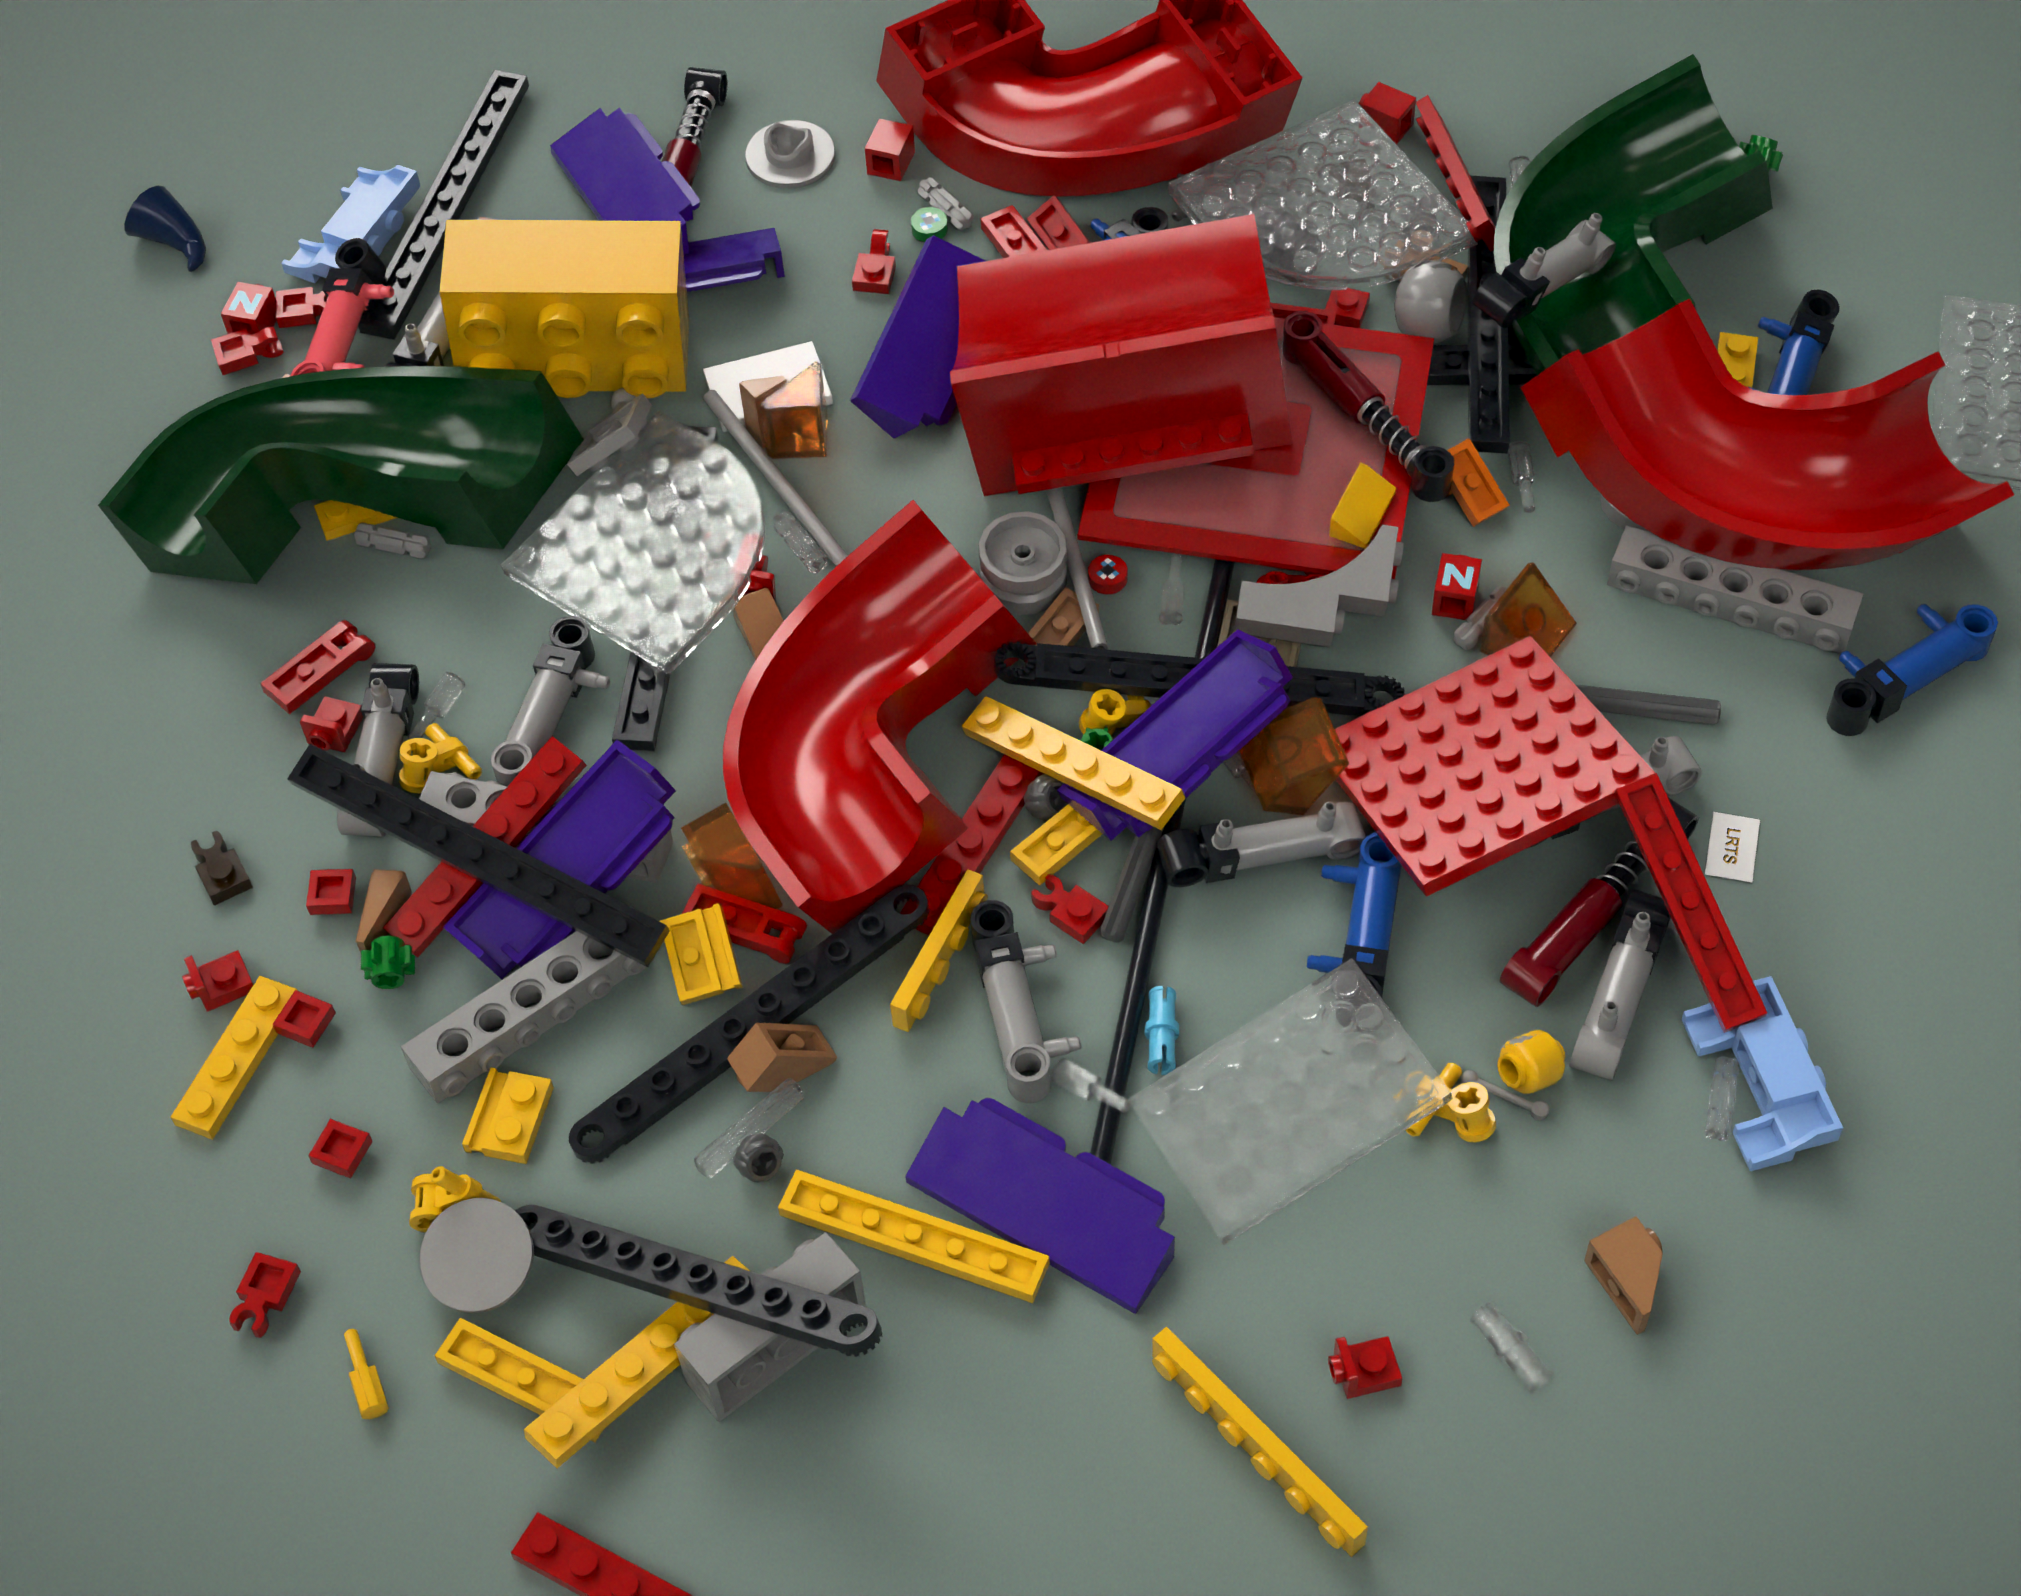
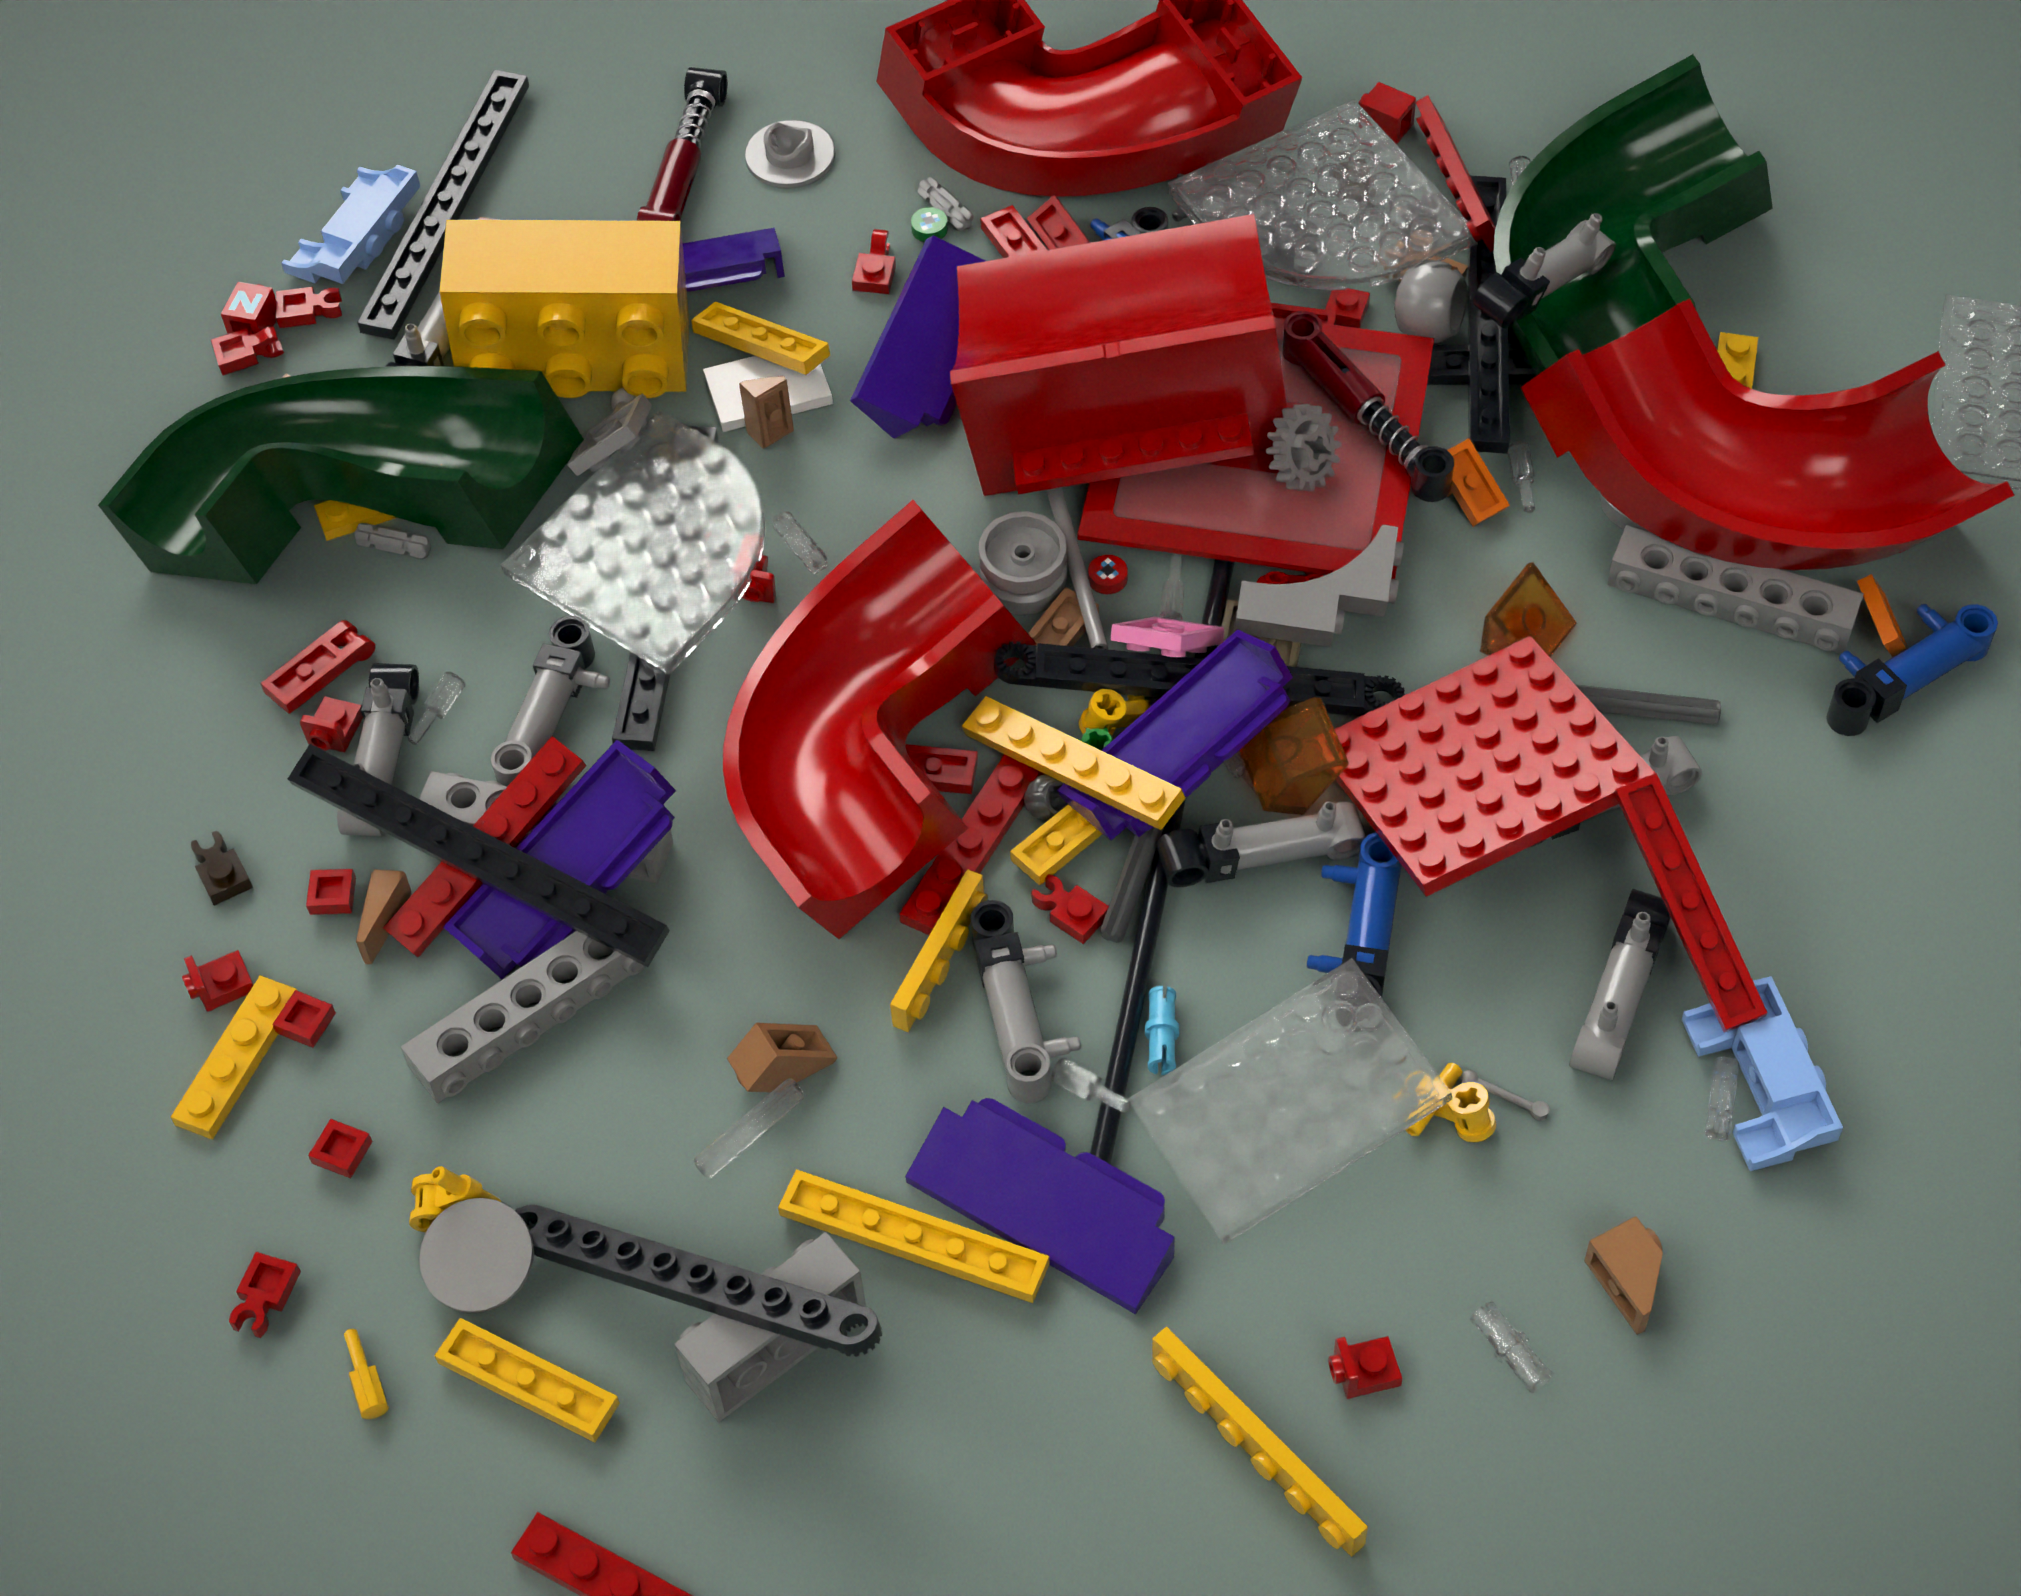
dark blue hat [124,185,206,272] -> none
coral piece [290,238,394,376] -> none
green gear [361,936,415,989] -> none
yellow piece [399,723,482,793] -> none
yellow plate [462,1067,554,1164] -> none
yellow plate [524,1256,750,1468] -> none
dark purple slope [550,107,700,255] -> none
black plate [569,885,929,1164] -> none
yellow plate [659,903,743,1005] -> none
clear orange slope [681,803,783,909] -> none
red plate [681,883,808,964] -> none
light grey piece [703,390,848,566] -> none
medium nougat slope [732,588,784,661] -> none
dark grey piece [733,1133,784,1182] -> none
clear orange slope [759,361,828,459] -> none
red brick [865,118,915,181] -> none
yellow slope [1329,462,1397,549] -> none
red brick [1431,553,1482,621] -> none
light grey axle [1454,586,1514,650] -> none
yellow head [1497,1030,1565,1094] -> none
dark red piece [1500,797,1699,1007] -> none
white sticker [1705,812,1760,883] -> none
green gear [1739,135,1783,173] -> none
blue piece [1749,289,1840,395] -> none
none -> yellow plate [691,301,831,375]
none -> red plate [906,744,978,795]
none -> bright pink plate [1111,617,1224,657]
none -> light grey gear [1266,404,1341,491]
none -> orange tile [1857,574,1908,657]

